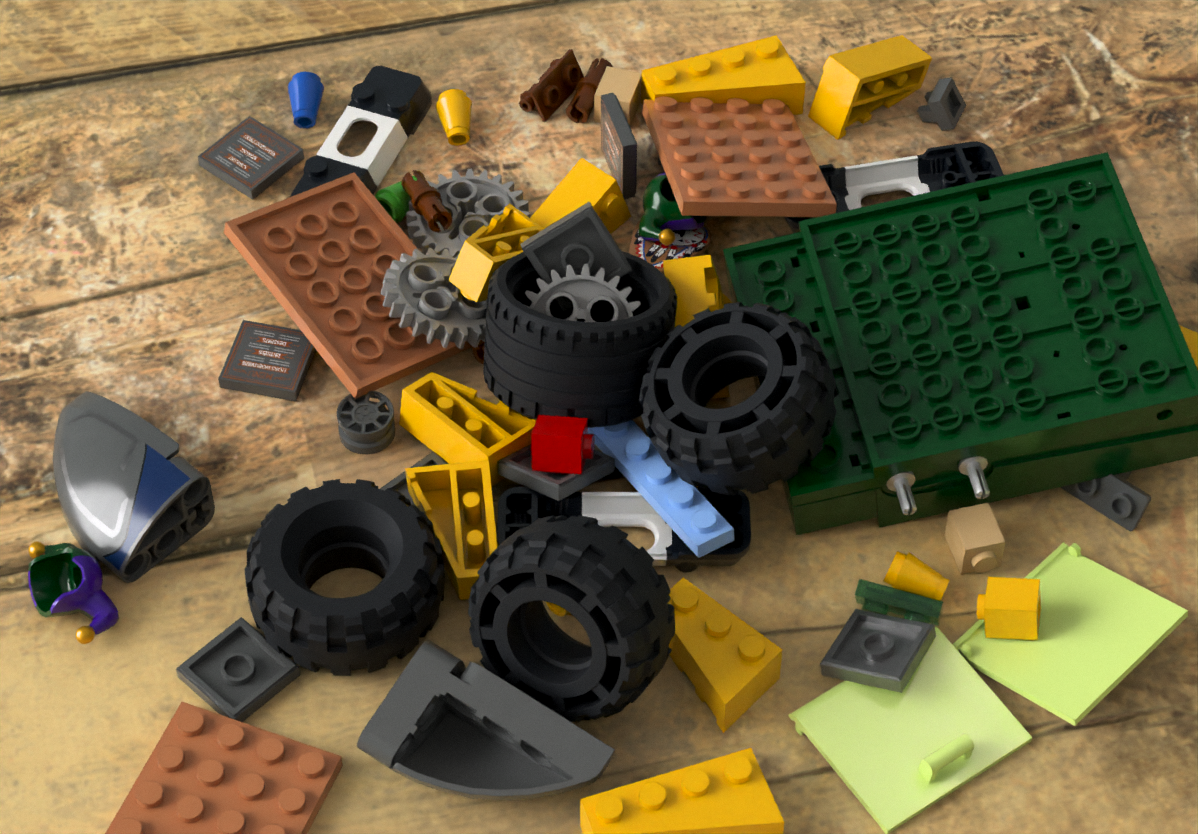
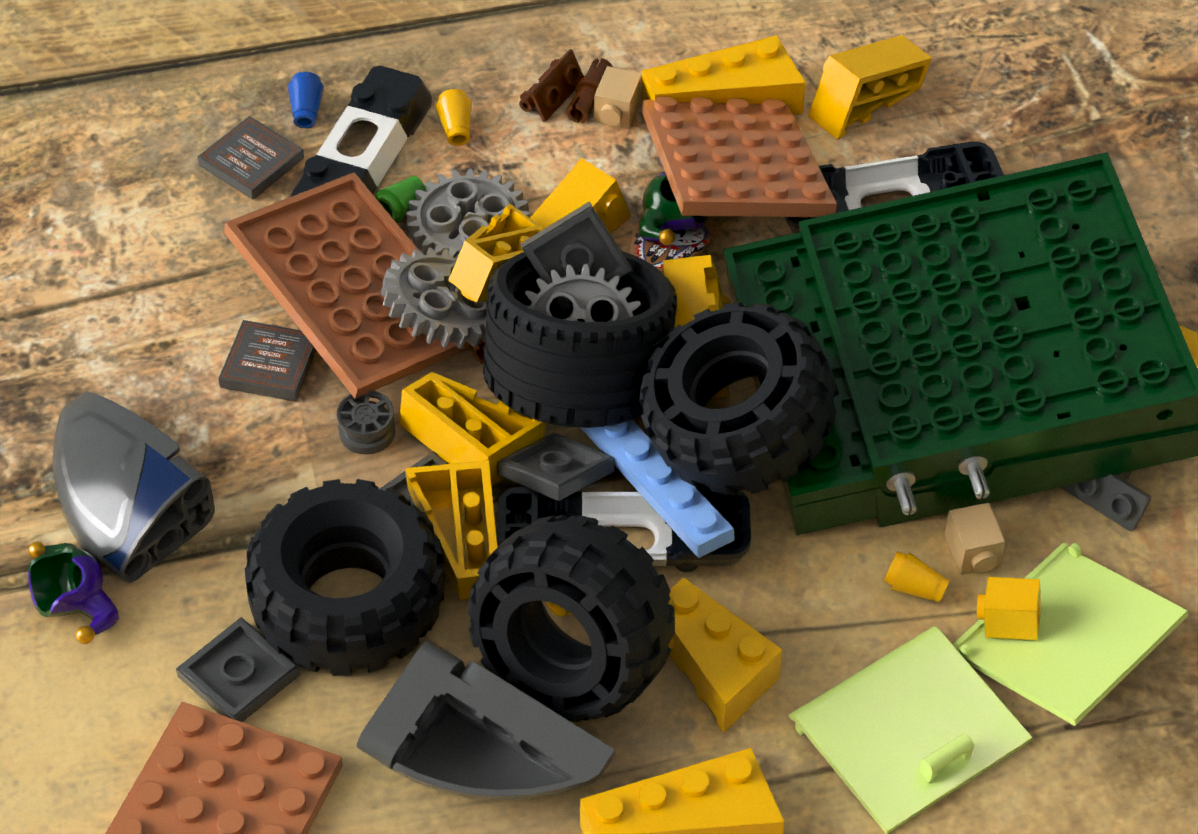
reddish brown pin [401,170,452,232] -> none
red brick [531,415,595,474] -> none
dark grey tile [601,92,637,199] -> none
flat silver tile [820,609,936,693] -> none
clear green plate [855,579,944,626] -> none
dark grey tile [917,77,966,131] -> none

